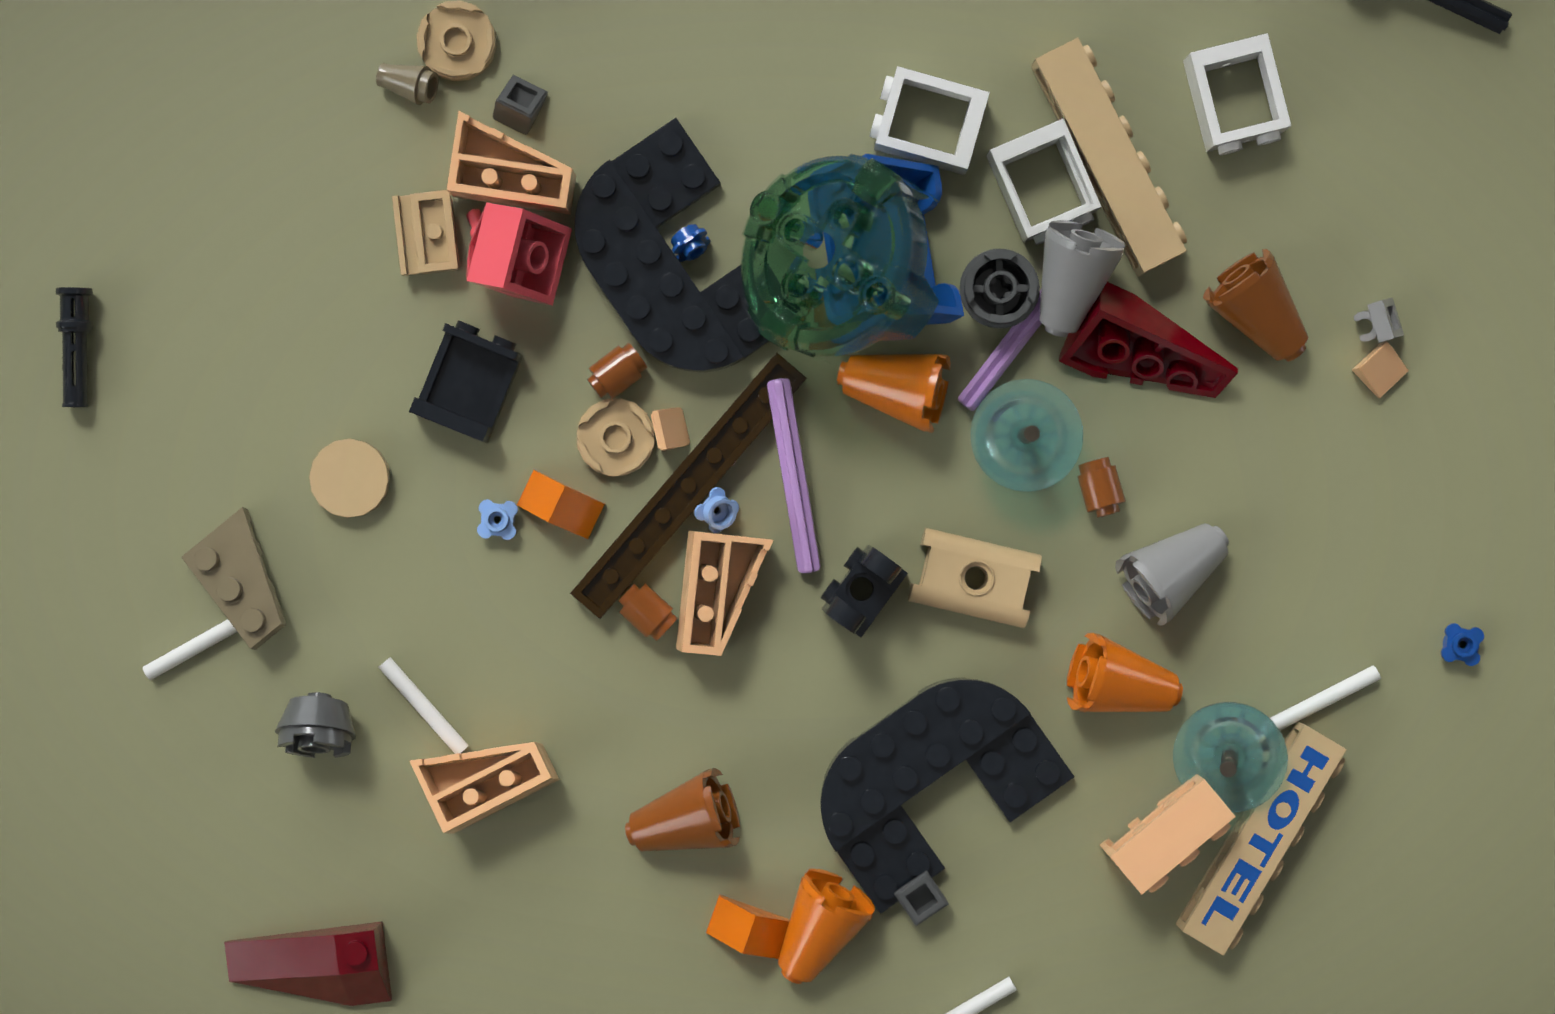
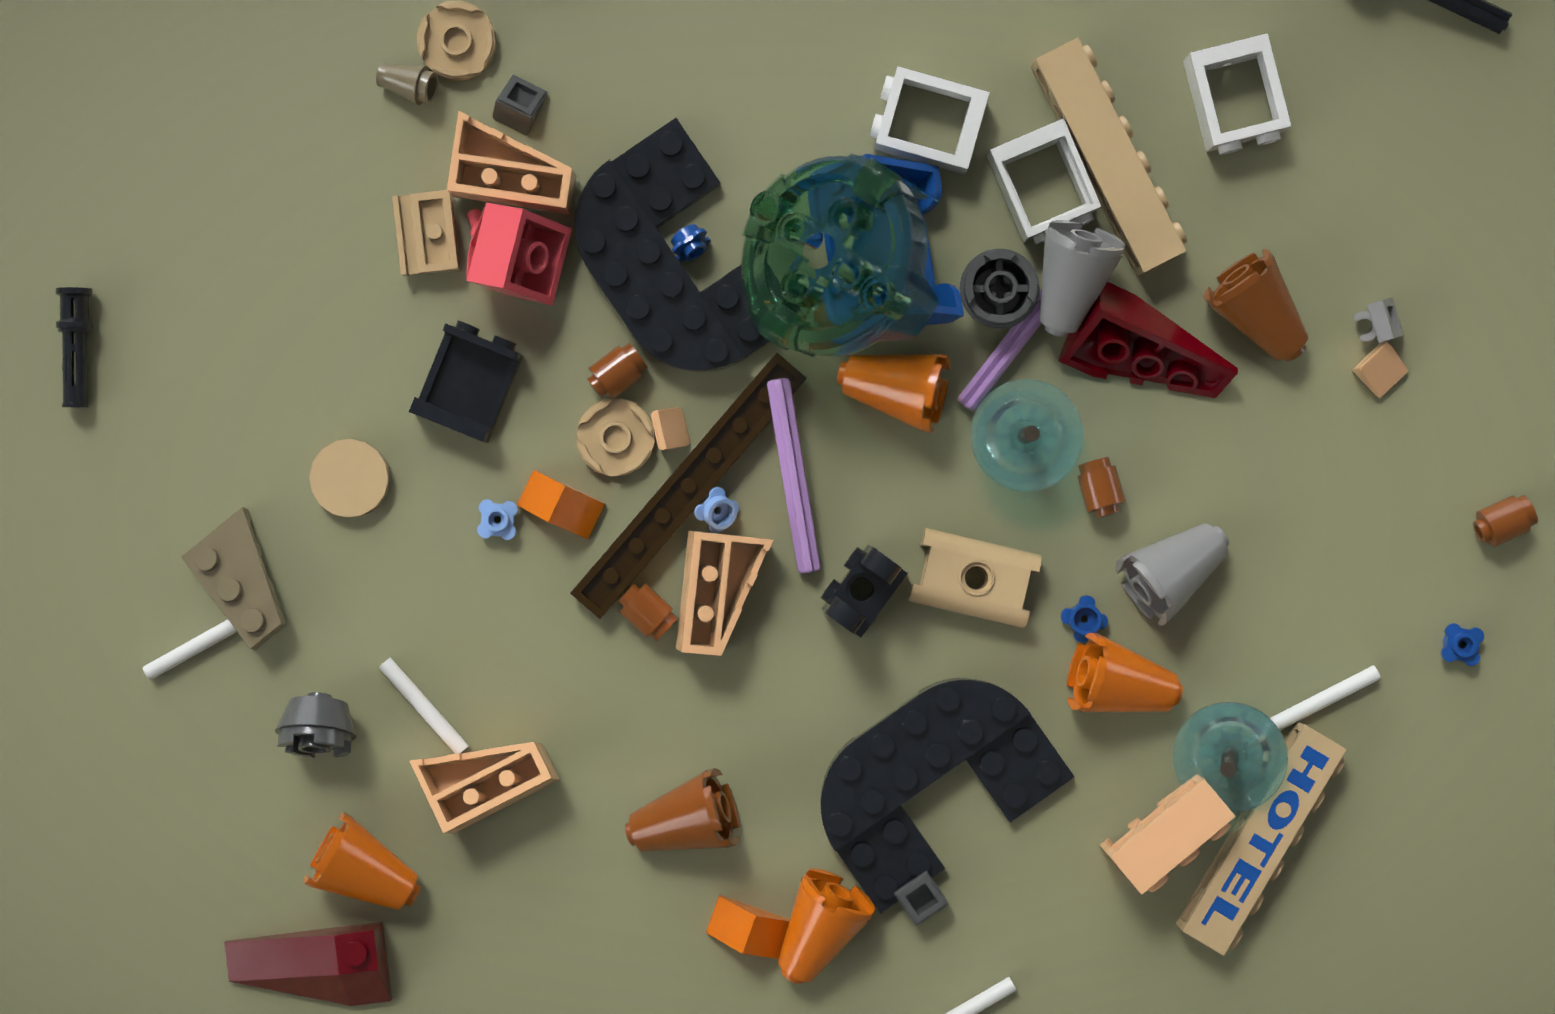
none -> orange cone [303,812,421,910]
none -> blue plate [1060,595,1108,643]
none -> dark orange brick [1473,495,1538,547]

